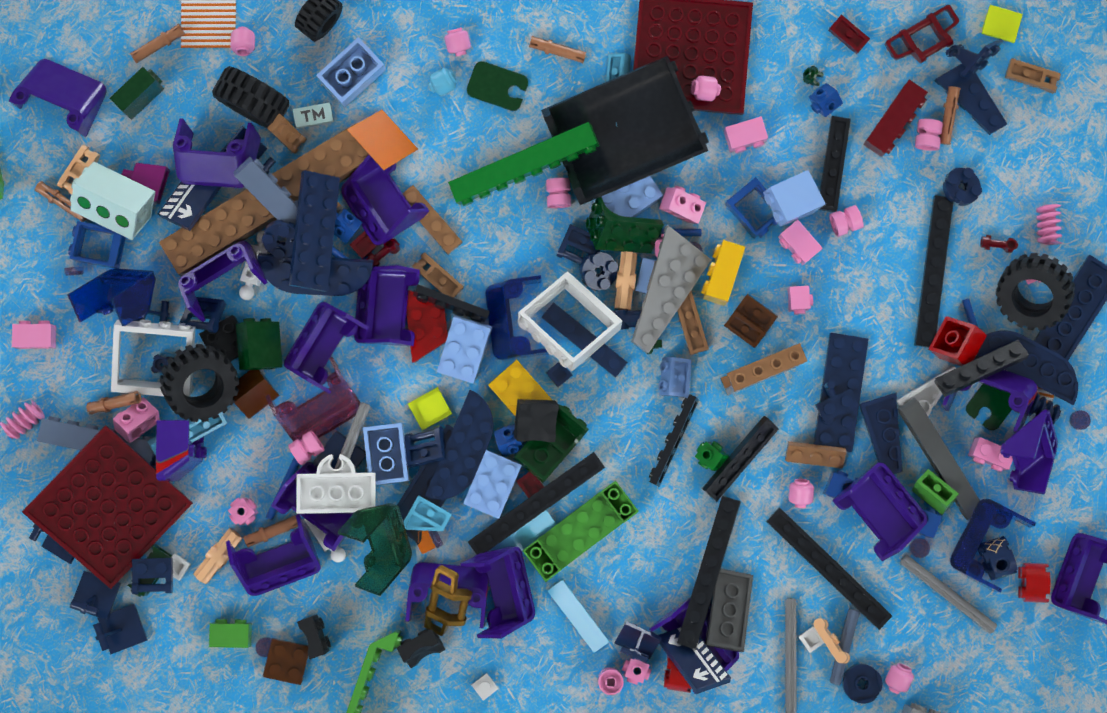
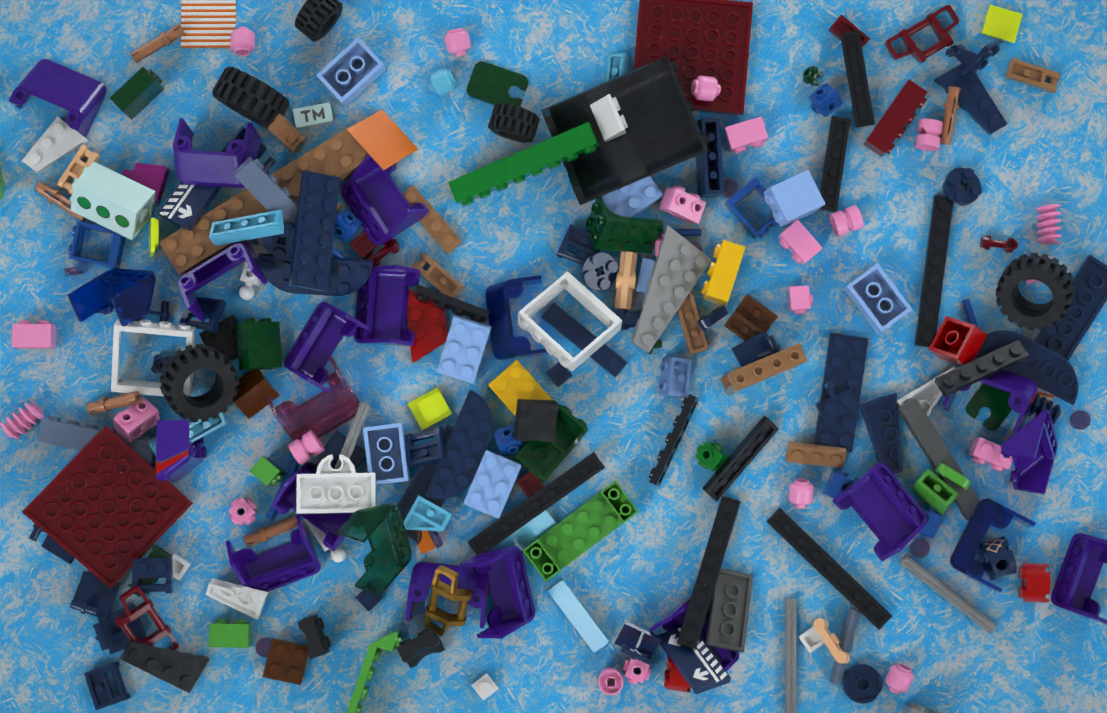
light nougat piece [193,528,243,584] -> none
nougat pin [529,36,586,64] -> none
bright pink wheel [546,178,571,209] -> none
none -> white wing [22,116,89,174]
none -> dark blue plate [84,661,131,710]
none -> dark red bar [114,585,179,650]
none -> black wing [120,640,209,693]
none -> neon yellow piece [149,218,159,257]
none -> white wing [206,578,268,620]
none -> medium azure slope [209,210,284,246]
none -> bright green brick [250,456,285,487]
none -> dark blue plate [355,584,383,612]
none -> black tyre [488,103,540,143]
none -> white slope [590,94,628,142]
none -> dark blue brick [696,118,724,198]
none -> dark blue beam [697,305,728,330]
none -> clear purple plate [722,179,738,198]
none -> dark blue plate [731,331,781,367]
none -> black plate [840,30,875,128]
none -> light blue brick [843,263,912,334]
none -> bright green beam [935,463,972,490]

